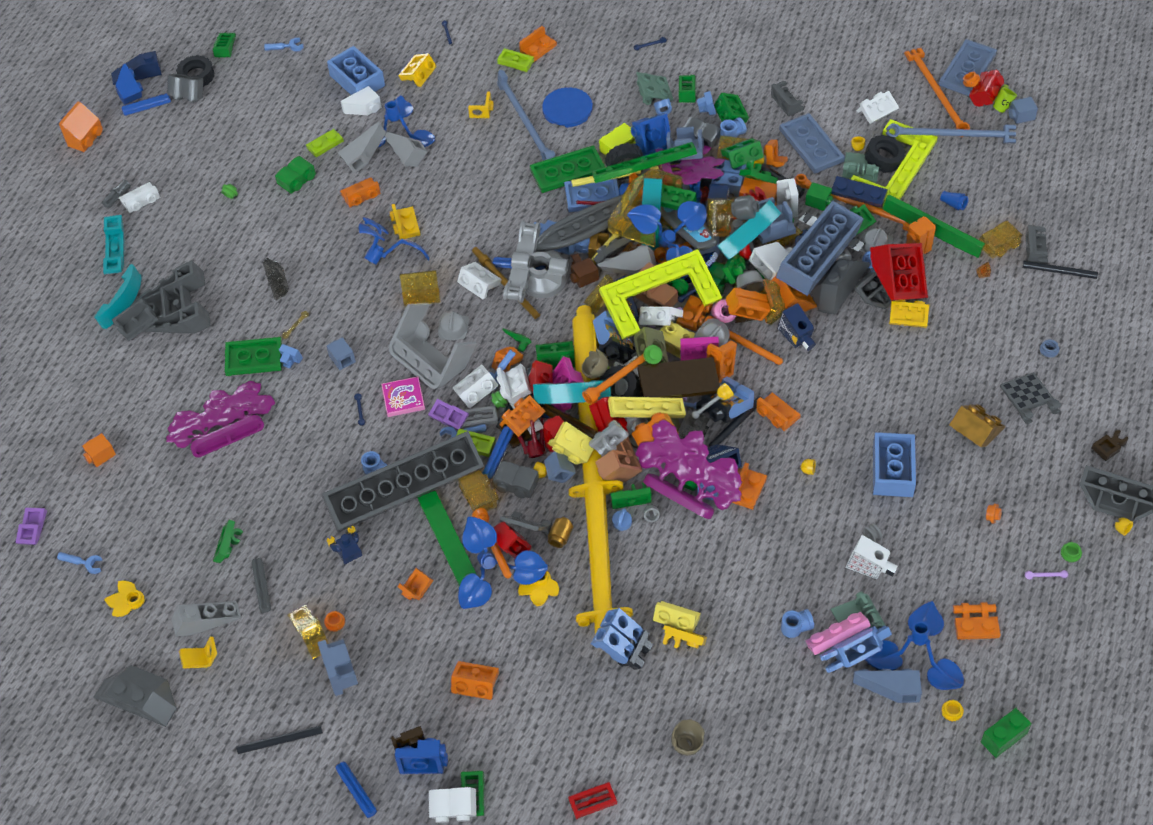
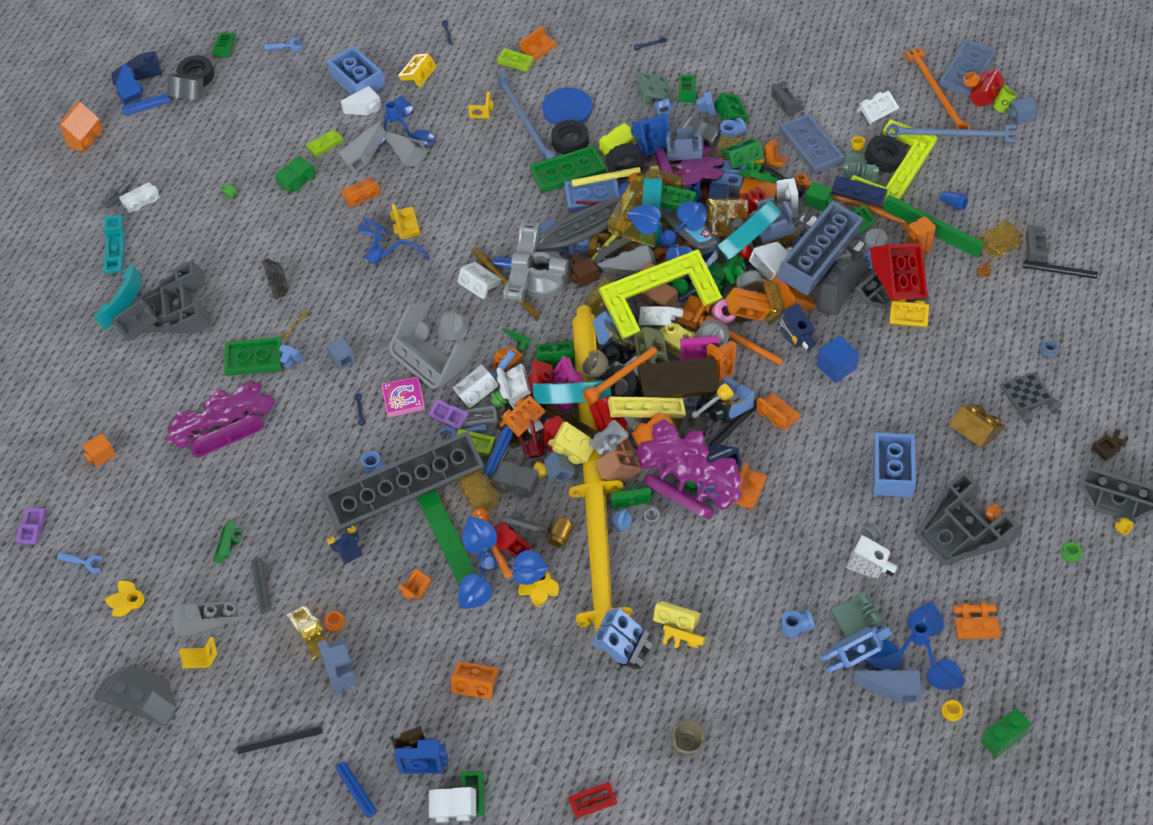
clear yellow hinge [400,270,440,306] -> none
green tile [592,142,697,184] -> none
bright green plate [643,345,662,364] -> none
dark grey head [731,195,760,220] -> none
yellow hinge [801,459,816,475] -> none
bright pink plate [805,612,871,655] -> none
lavender hinge [1024,570,1068,580] -> none
none -> black tyre [551,120,589,155]
none -> blue head [816,336,859,383]
none -> dark grey wedge [917,470,1022,565]

